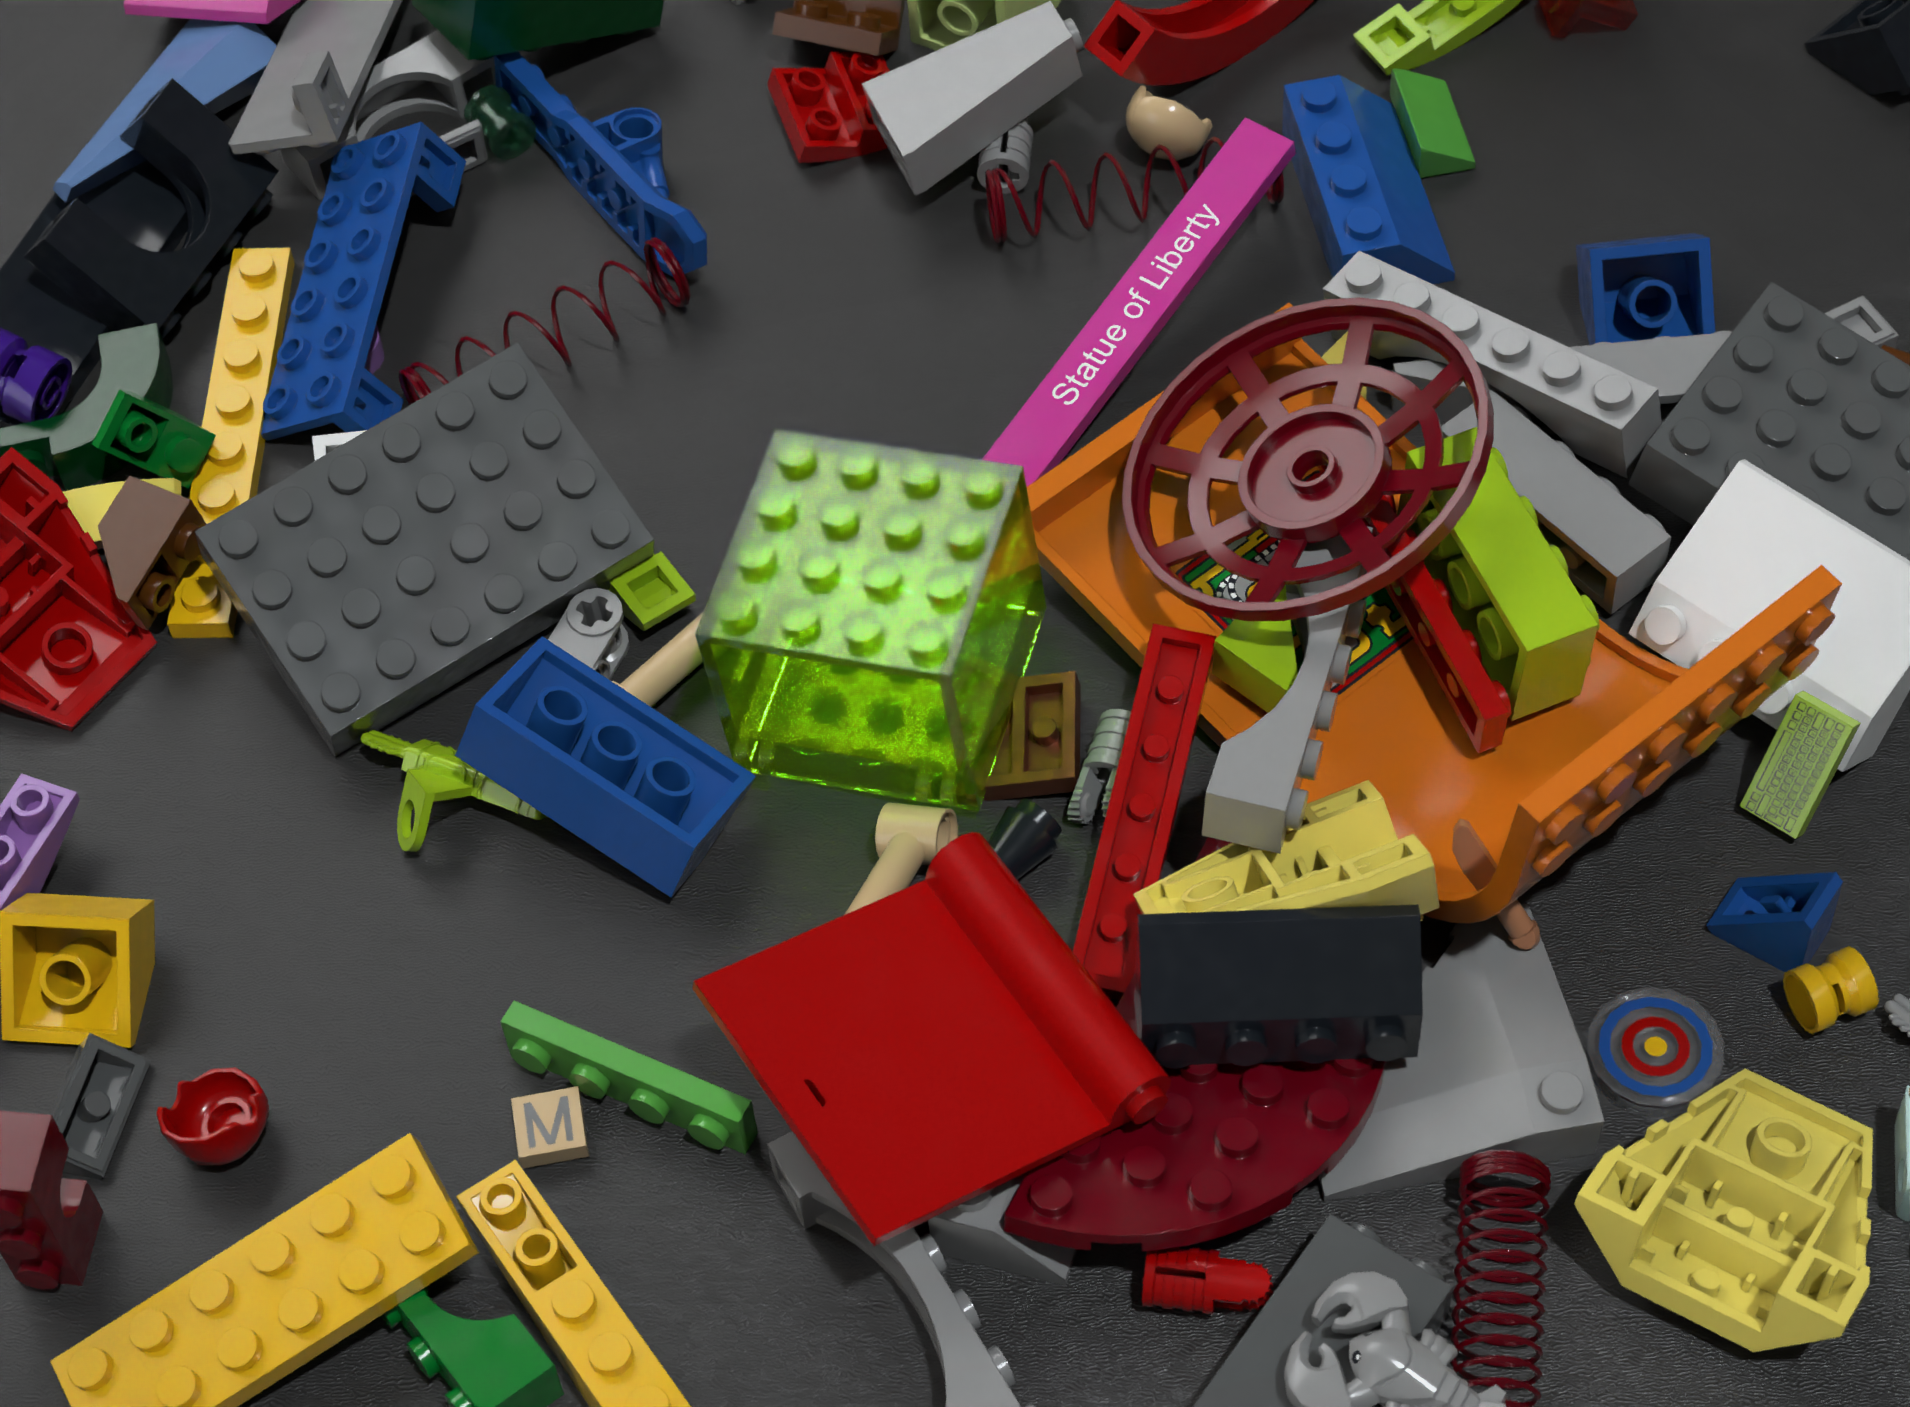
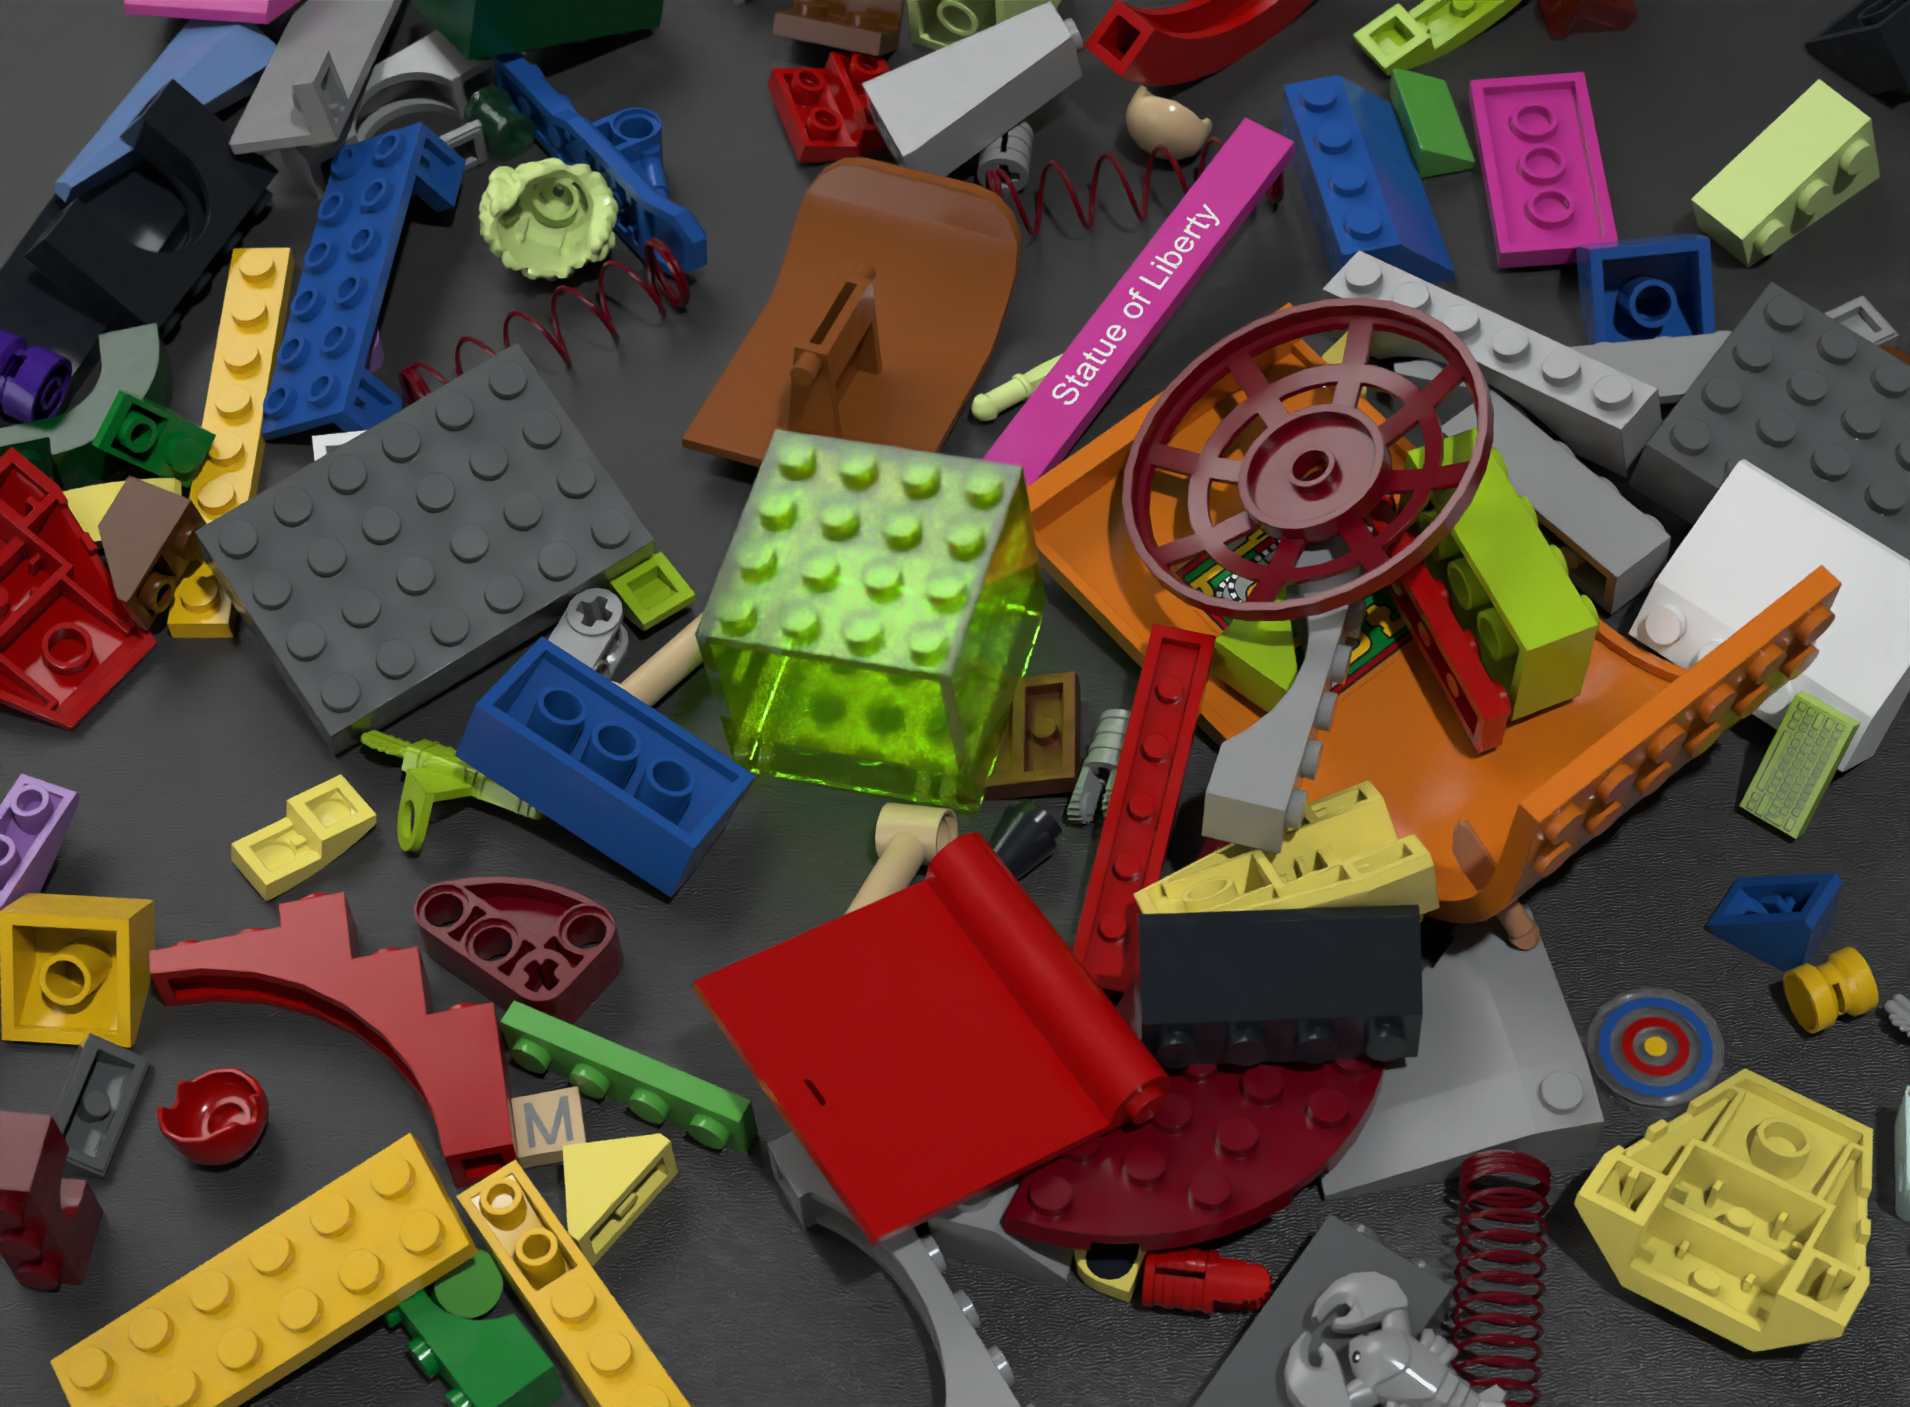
none -> red arch [149,892,522,1188]
none -> light yellow slope [231,774,377,902]
none -> dark red beam [413,876,624,1025]
none -> bright green tile [429,1248,503,1318]
none -> yellowish green hair [478,158,619,282]
none -> light yellow slope [563,1133,678,1267]
none -> dark orange door [682,157,1022,507]
none -> yellowish green piece [971,354,1063,421]
none -> tile [1074,1242,1147,1303]
none -> dark pink plate [1468,72,1618,269]
none -> yellowish green wedge [1691,79,1880,268]

